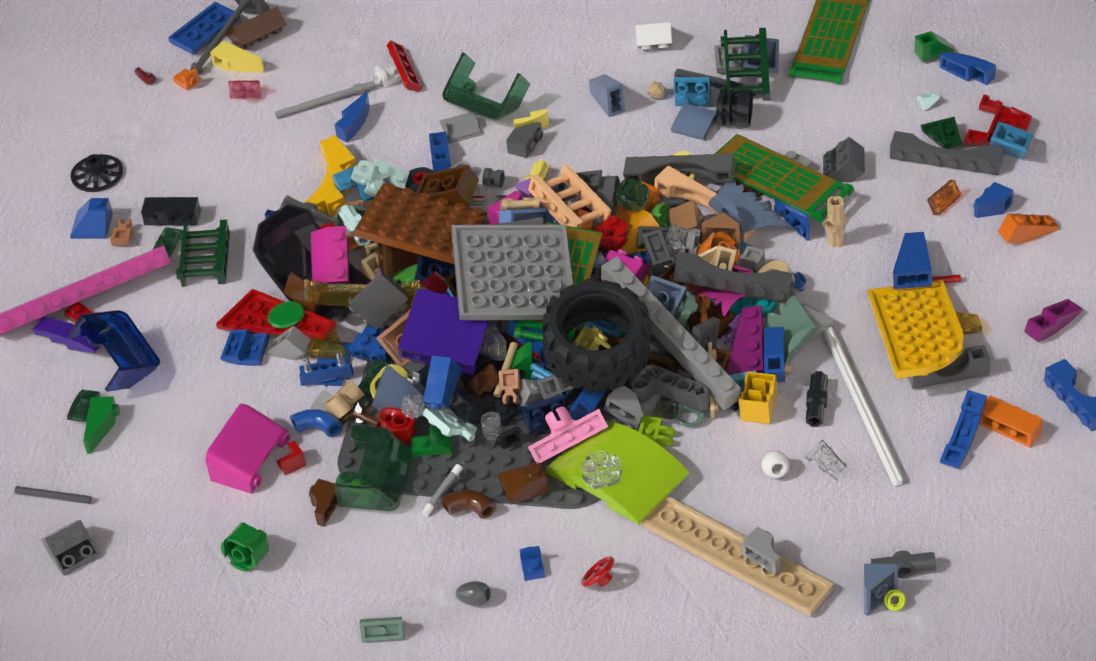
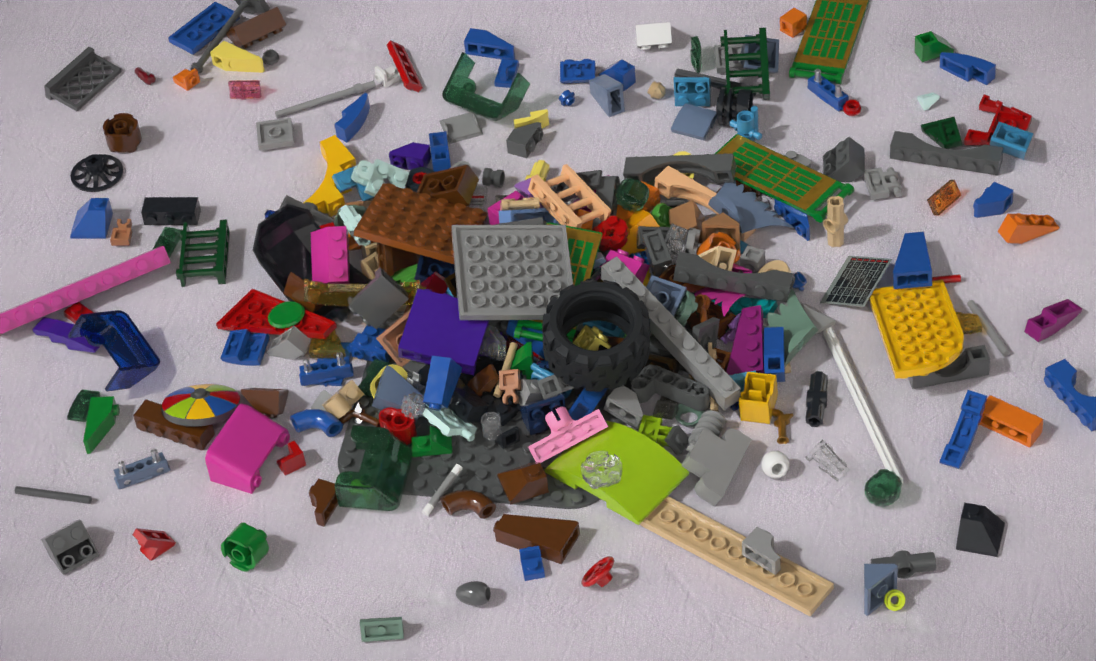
none -> dark grey fence [44,47,121,111]
none -> reddish brown brick [103,113,142,153]
none -> sand blue piece [114,449,171,489]
none -> red slope [132,528,176,561]
none -> reddish brown arch [133,399,215,451]
none -> dish [162,384,241,426]
none -> reddish brown slope [241,388,289,418]
none -> light grey plate [256,117,294,151]
none -> dark grey plate [262,49,279,65]
none -> dark purple slope [389,142,431,170]
none -> blue slope [464,28,515,60]
none -> reddish brown slope [493,514,580,564]
none -> blue hinge [494,59,519,88]
none -> blue plate [559,90,575,106]
none -> blue bracket [560,59,596,83]
none -> blue slope [598,59,636,91]
none -> dark grey plate [665,425,689,454]
none -> light grey brick [682,428,752,506]
none -> light grey piece [688,410,726,443]
none -> clear green slope [690,36,702,73]
none -> dark azure pin [729,106,762,142]
none -> pearl gold piece [772,408,793,444]
none -> orange brick [780,8,807,38]
none -> blue piece [807,69,849,112]
none -> black sticker [820,256,892,307]
none -> red plate [843,99,861,116]
none -> light grey plate [863,167,902,200]
none -> clear green hair [864,469,902,507]
none -> black slope [956,502,1005,557]
none -> light grey bar [967,300,1010,357]

